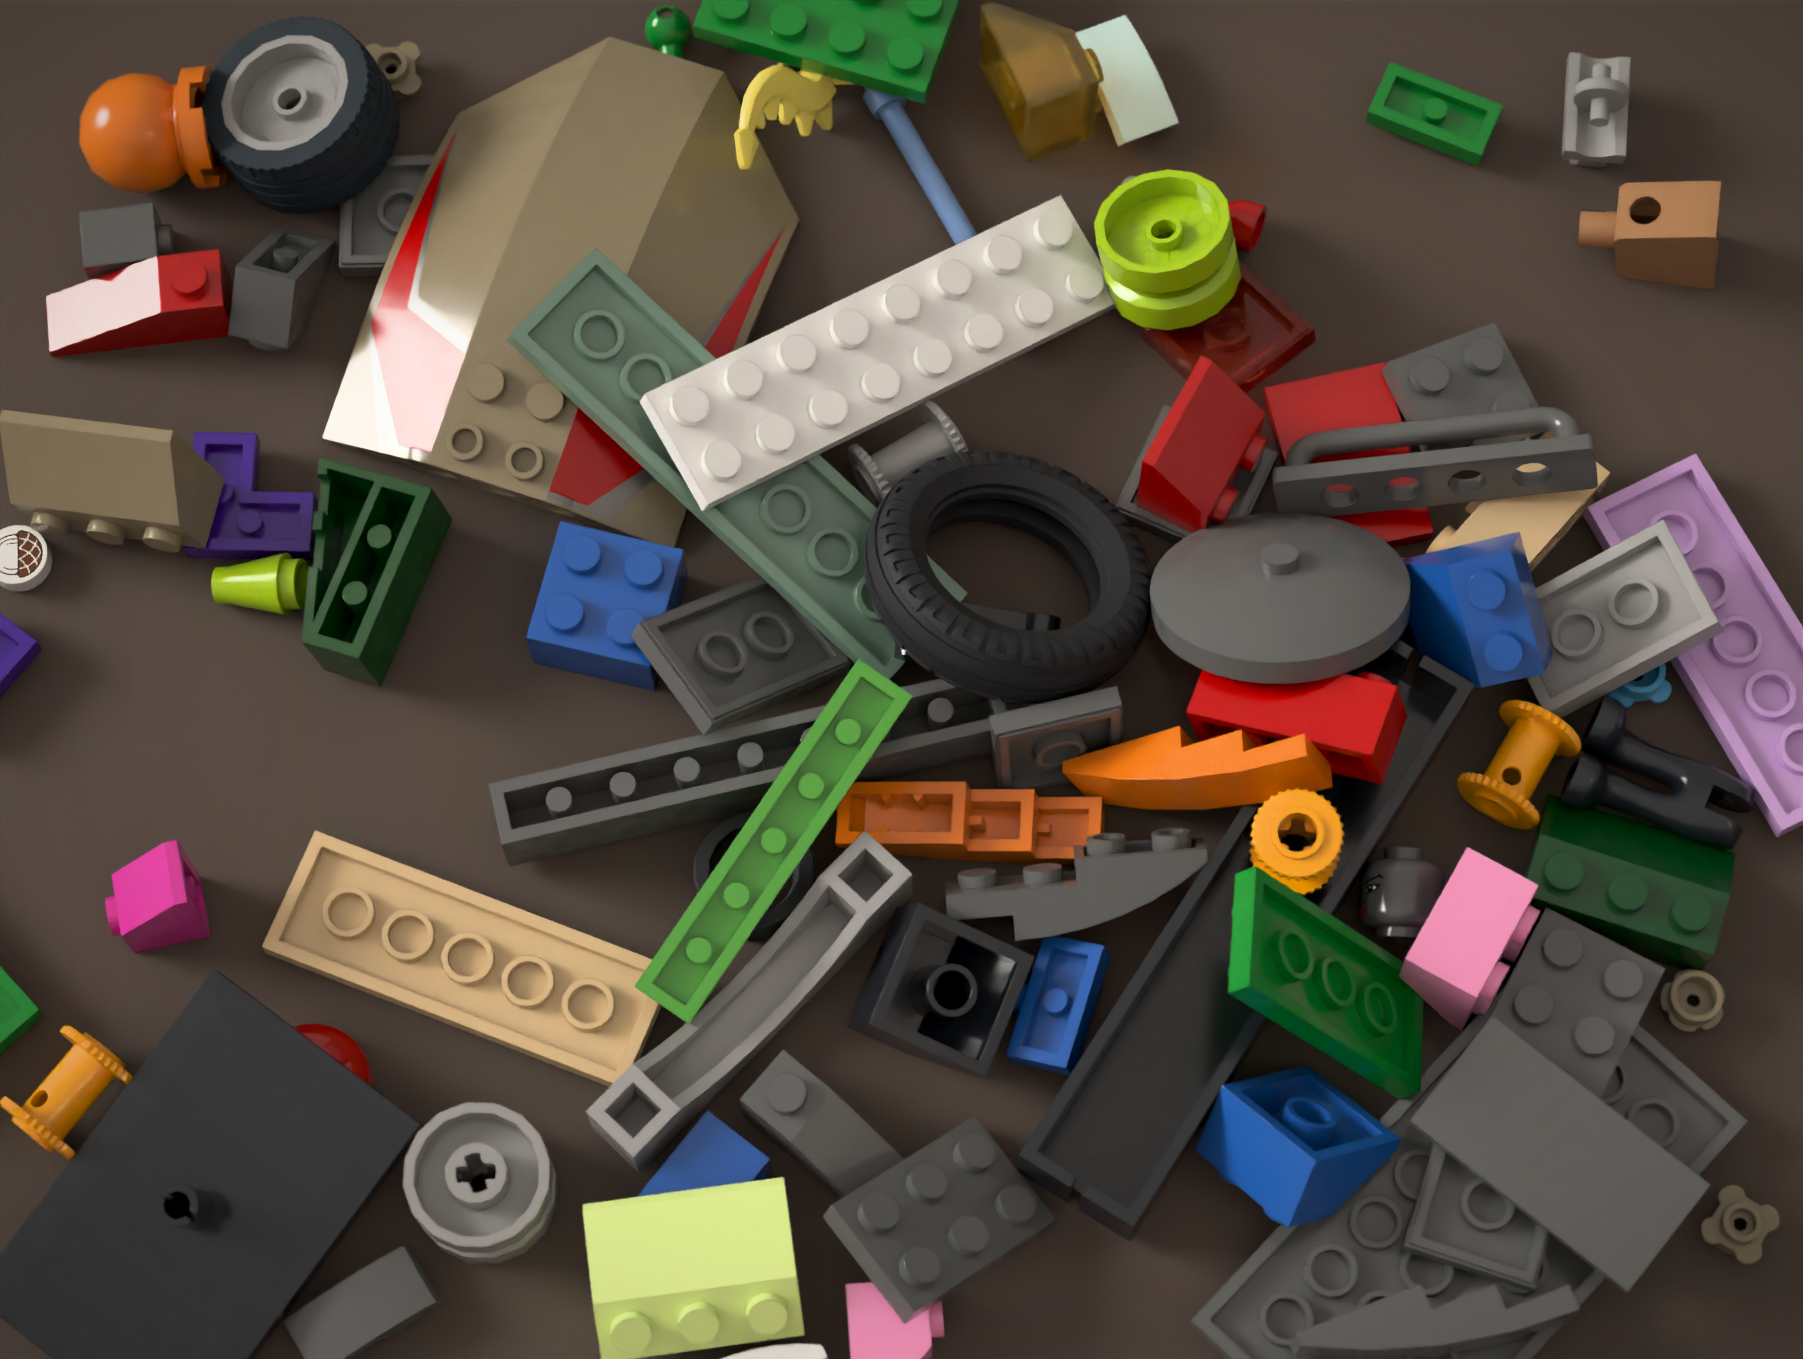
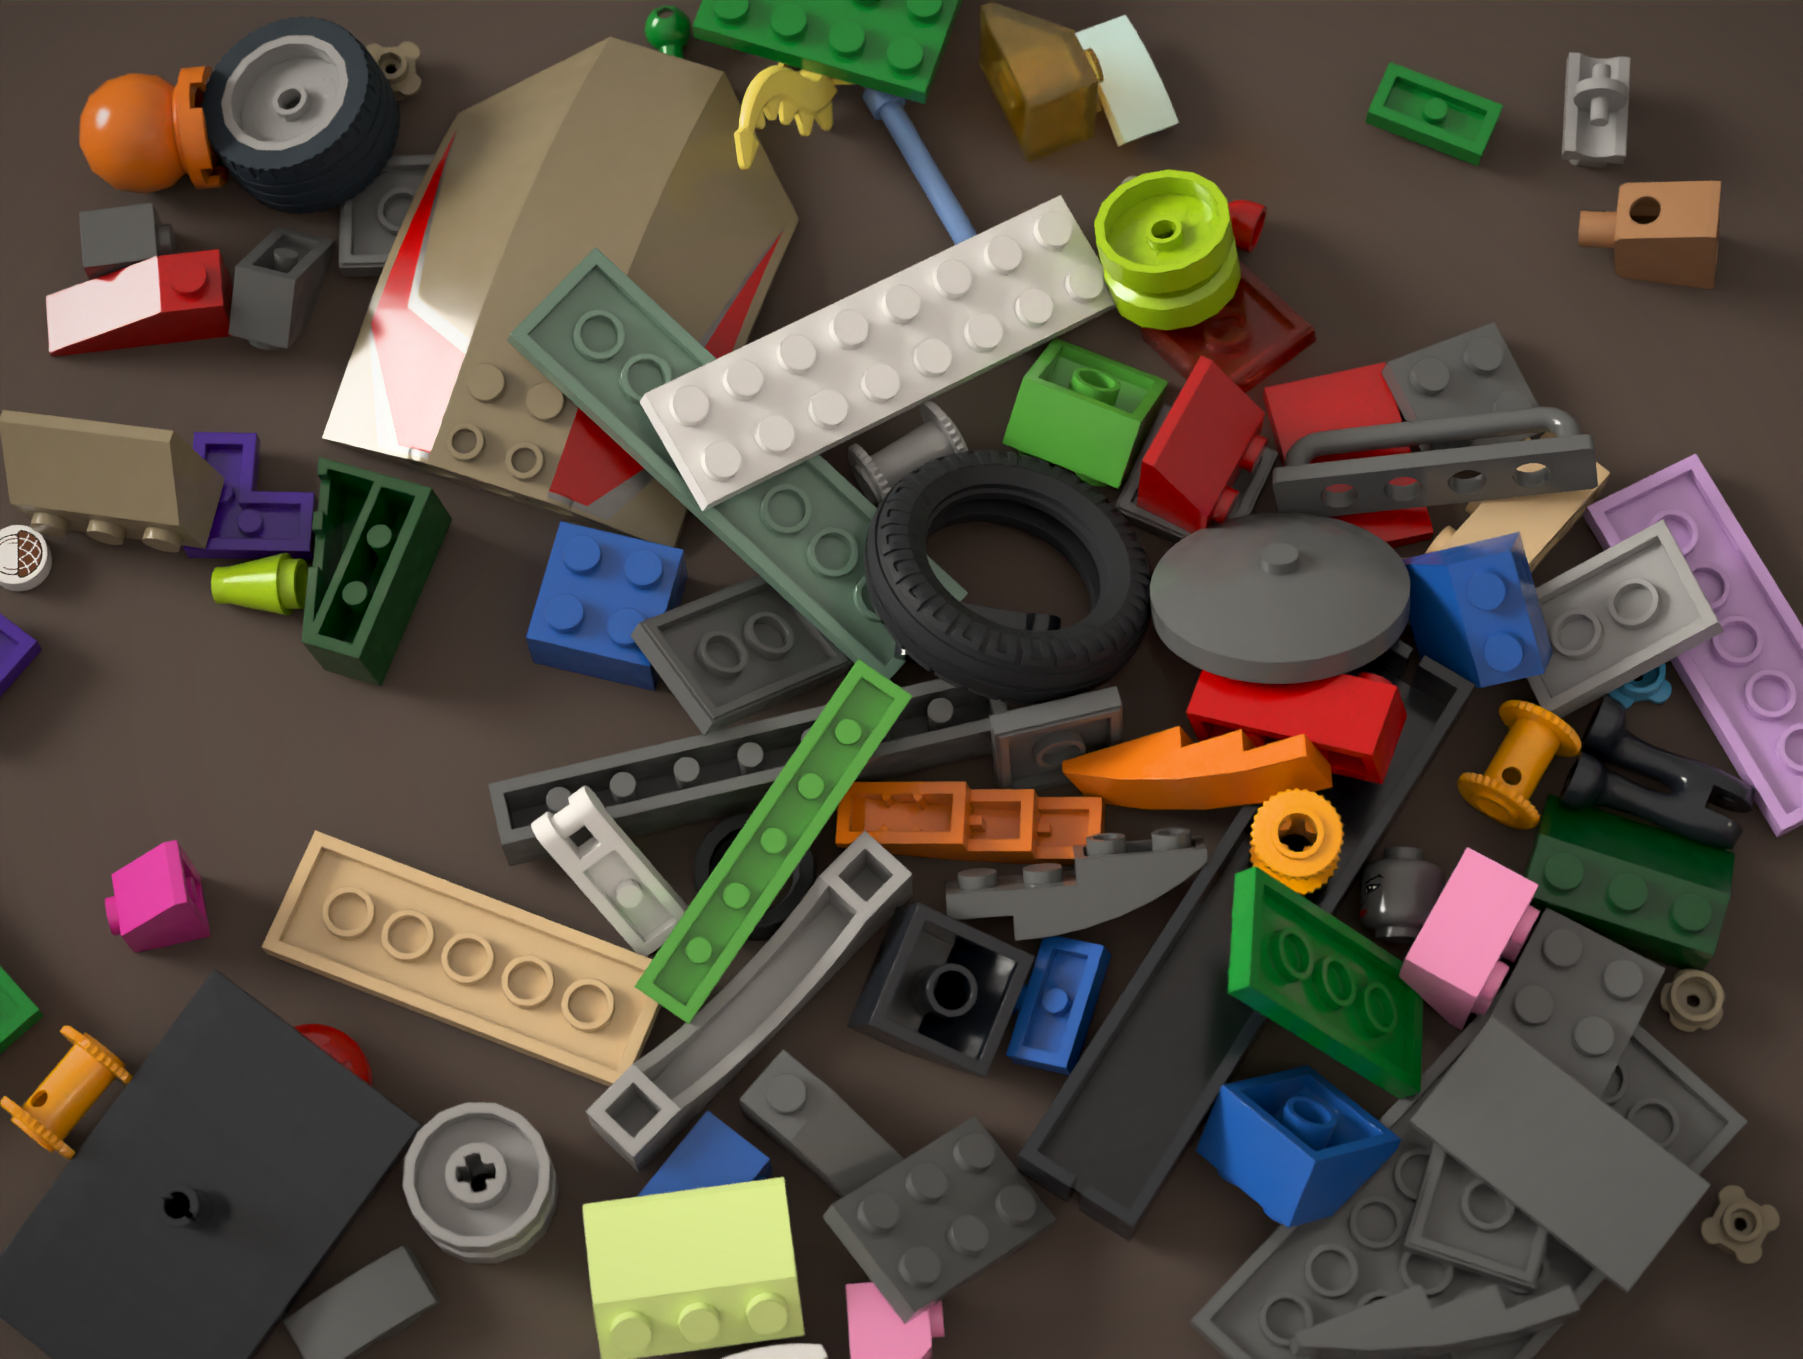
none -> white plate [531,786,688,957]
none -> bright green slope [1002,338,1169,489]

